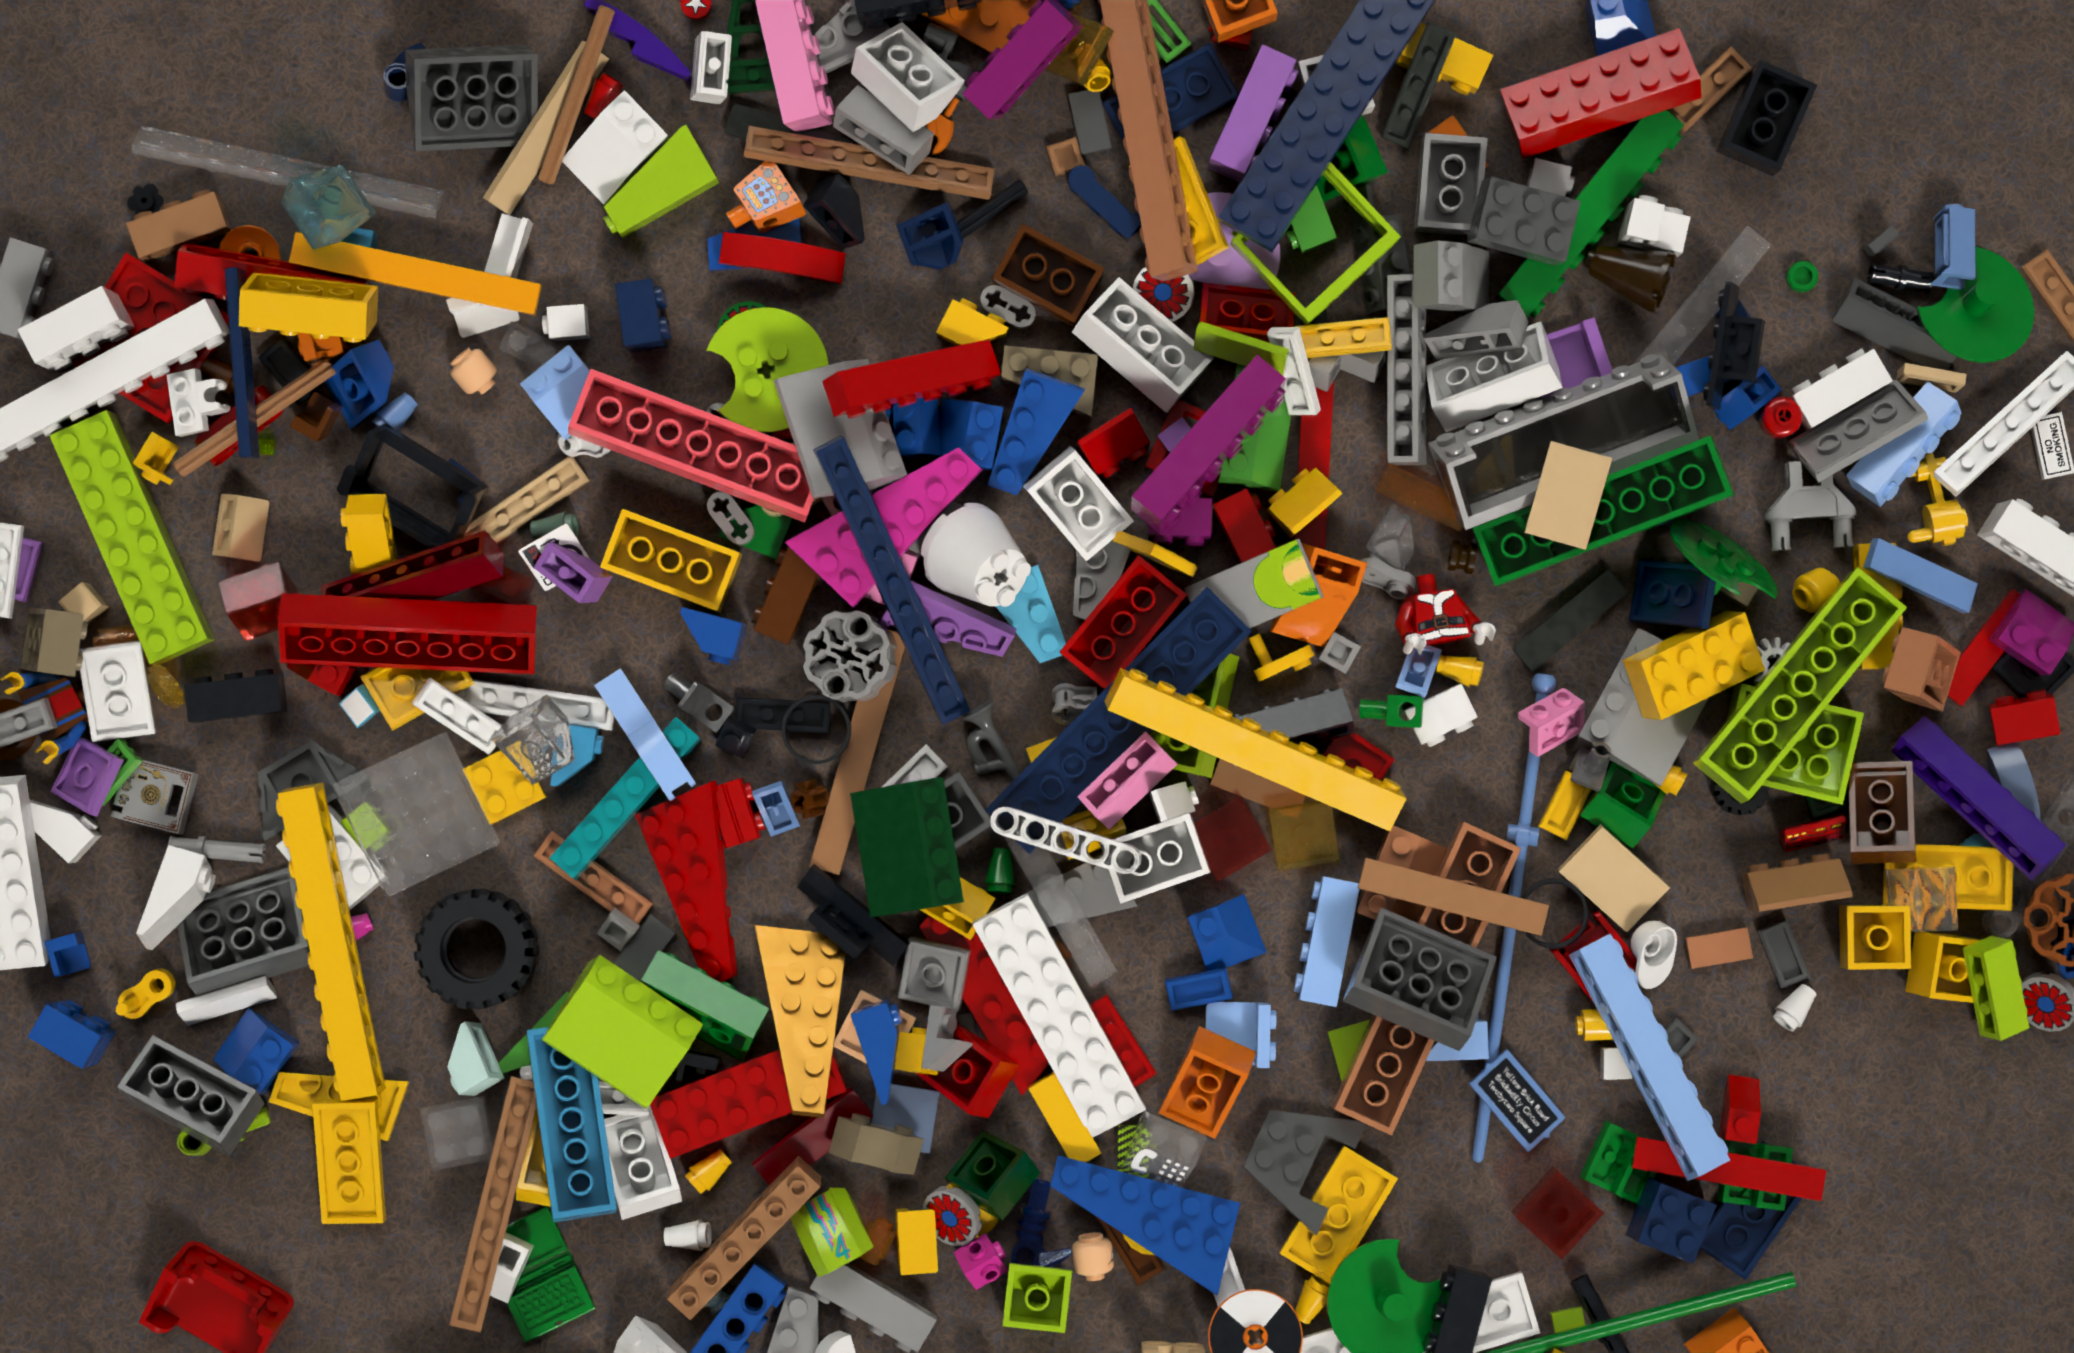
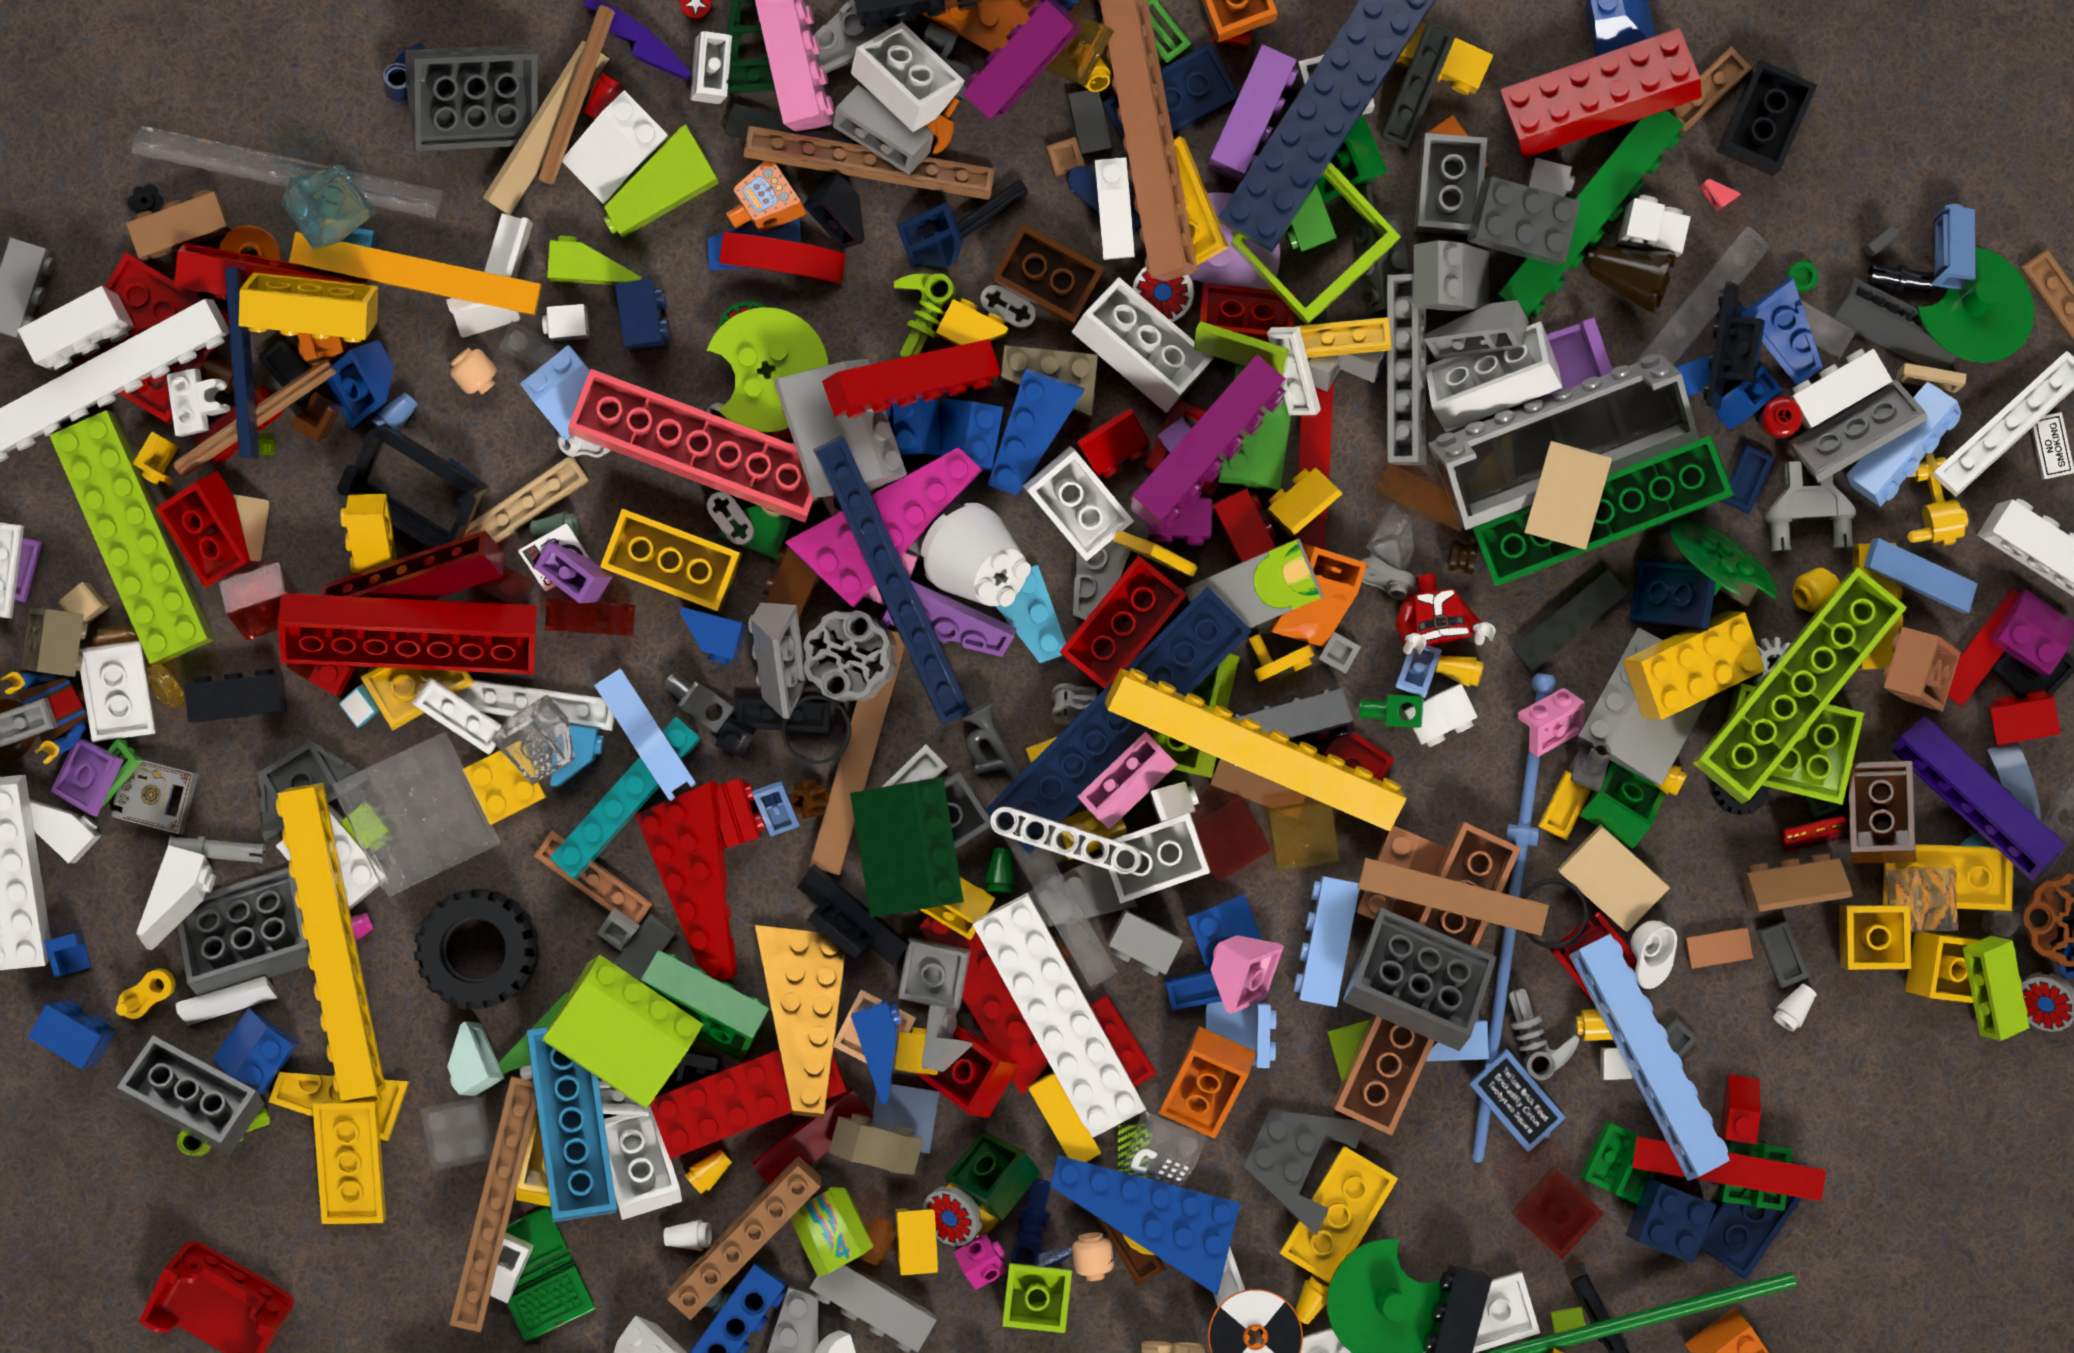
none -> red slope [155,471,250,588]
none -> clear red brick [545,599,635,636]
none -> lime slope [547,236,643,285]
none -> light grey slope [749,603,807,718]
none -> lime piece [894,274,956,357]
none -> white slope [1095,157,1135,260]
none -> light grey brick [1107,909,1183,977]
none -> bright pink slope [1211,935,1284,1014]
none -> light grey piece [1509,989,1580,1080]
none -> coral slope [1700,179,1741,211]
none -> dark blue tile [1720,444,1775,514]
none -> blue wing [1741,276,1823,385]
none -> clear plate [1801,300,1856,359]

